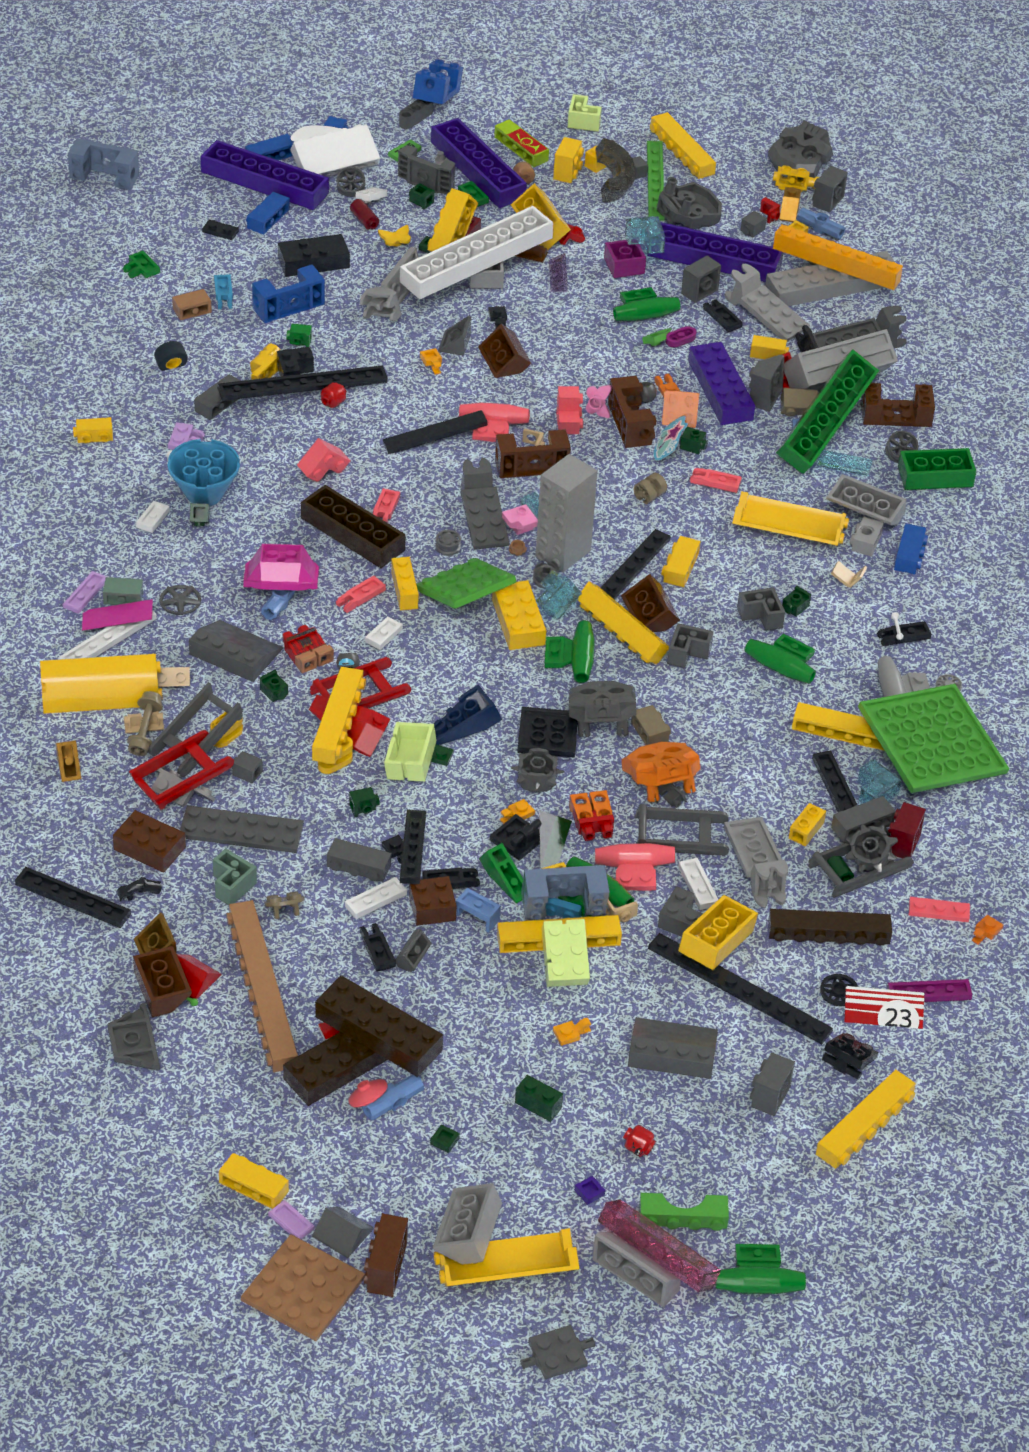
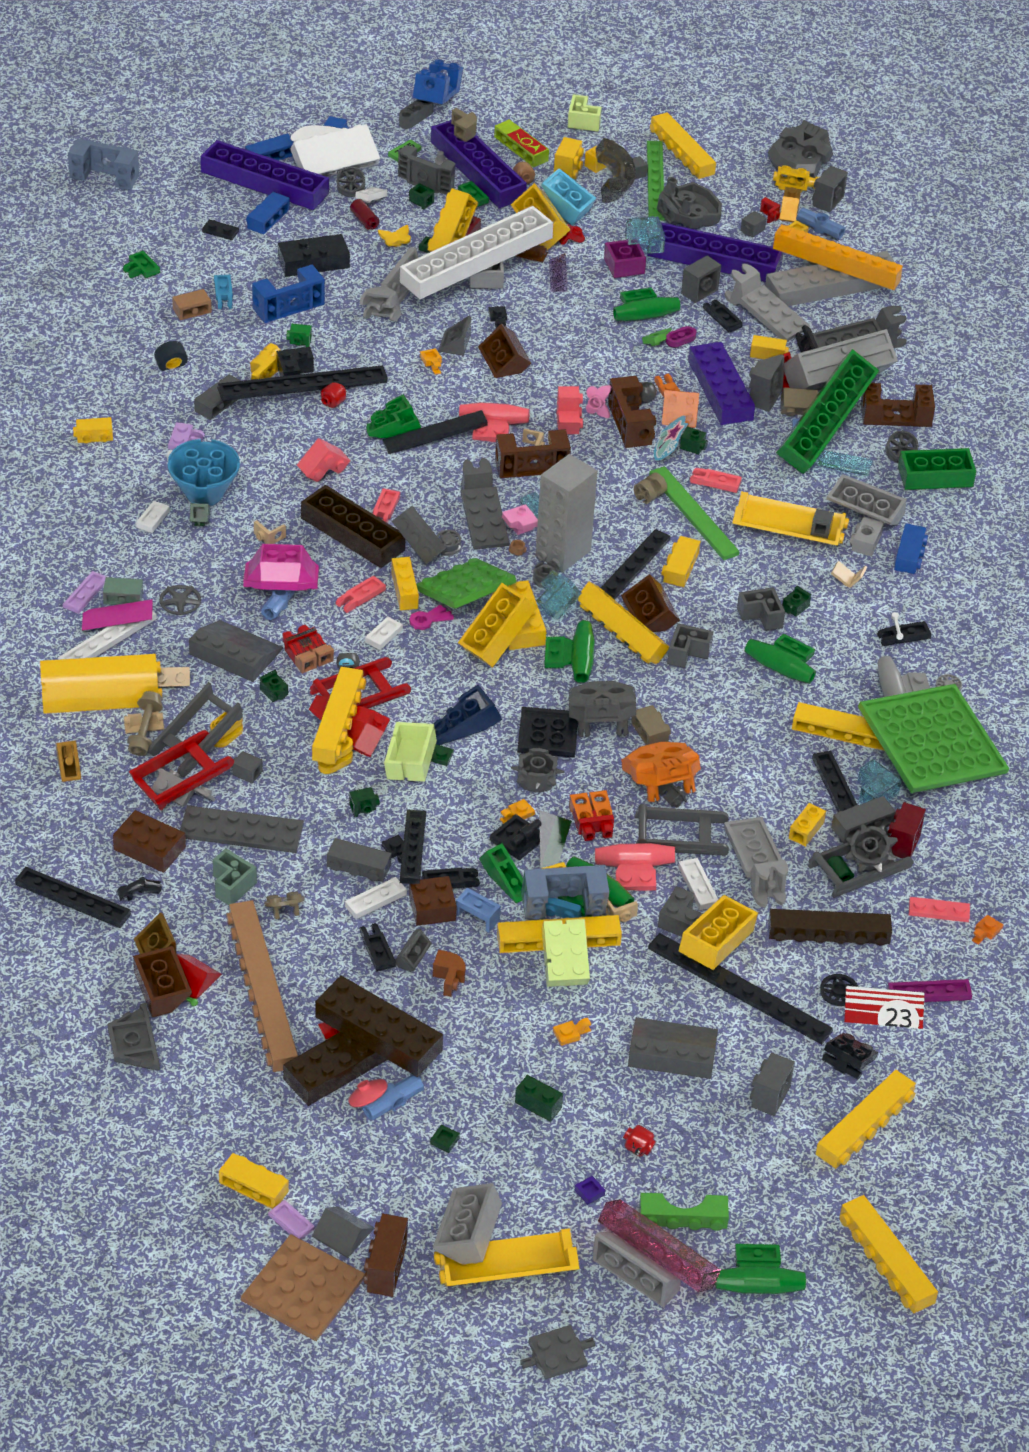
none -> tan bracket [254,520,286,544]
none -> green brick [366,394,421,438]
none -> dark grey brick [392,506,446,564]
none -> dark pink piece [409,604,454,631]
none -> dark orange brick [433,949,466,997]
none -> dark tan brick [451,108,477,142]
none -> yellow brick [458,583,537,668]
none -> medium azure slope [541,168,596,226]
none -> bright green tile [649,466,740,560]
none -> dark grey brick [810,509,834,538]
none -> yellow brick [839,1195,938,1314]

